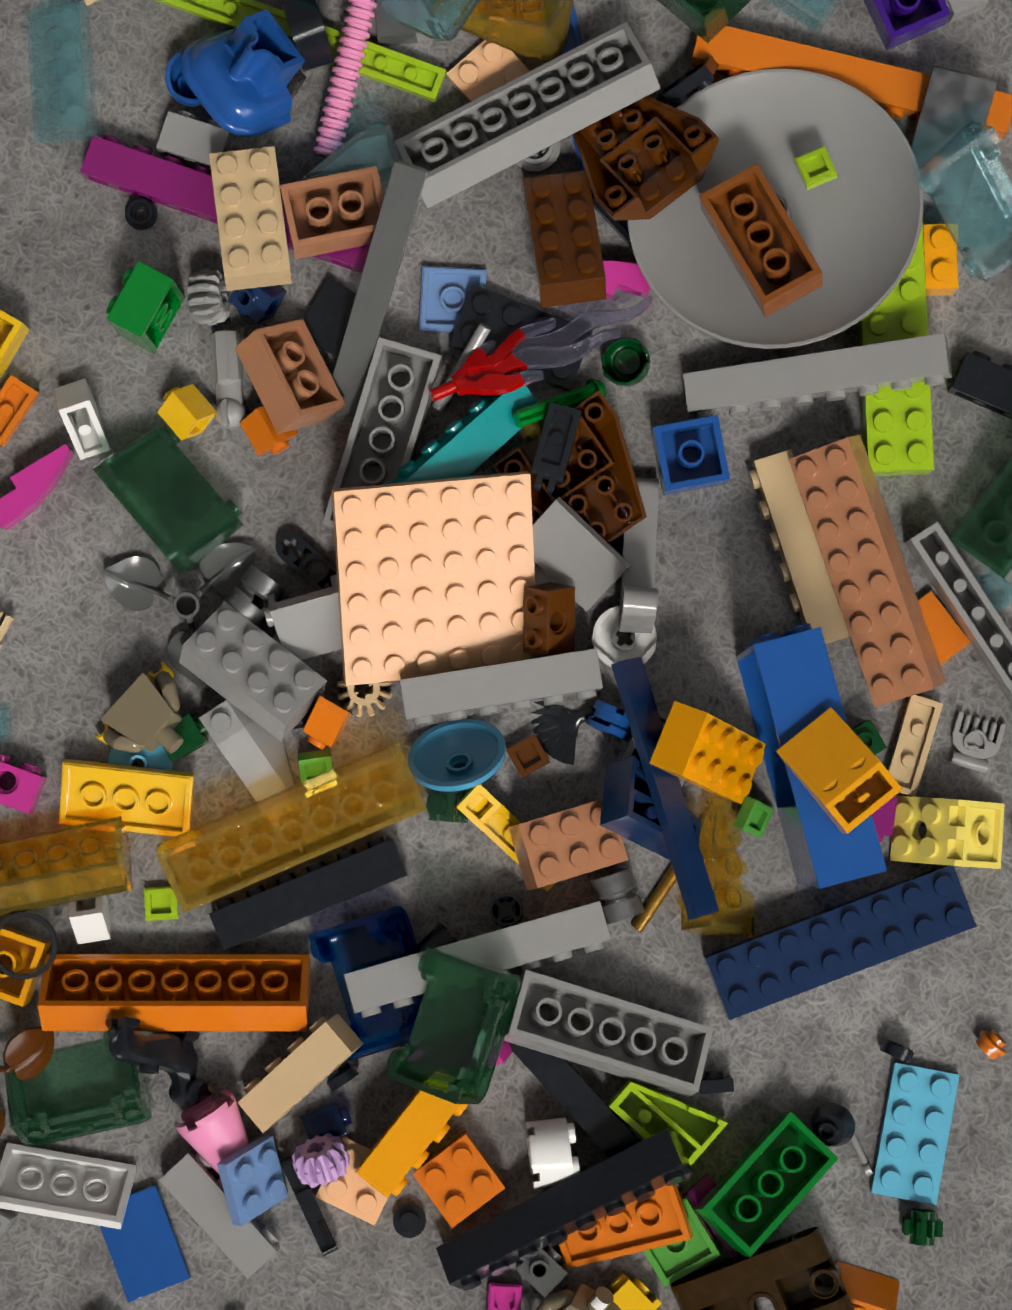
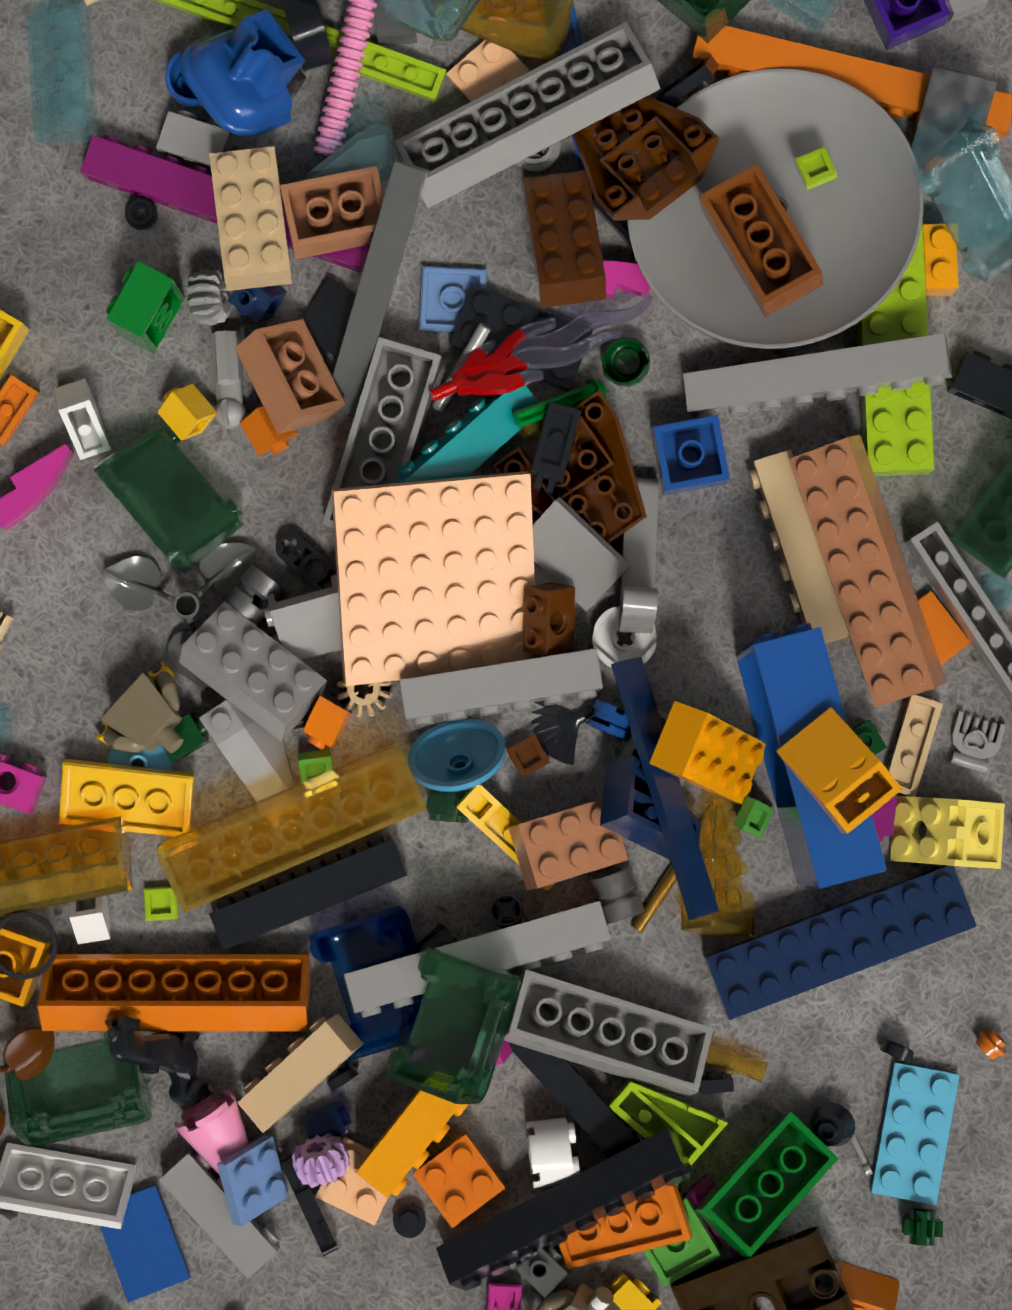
none -> clear yellow pin [706,1044,768,1083]

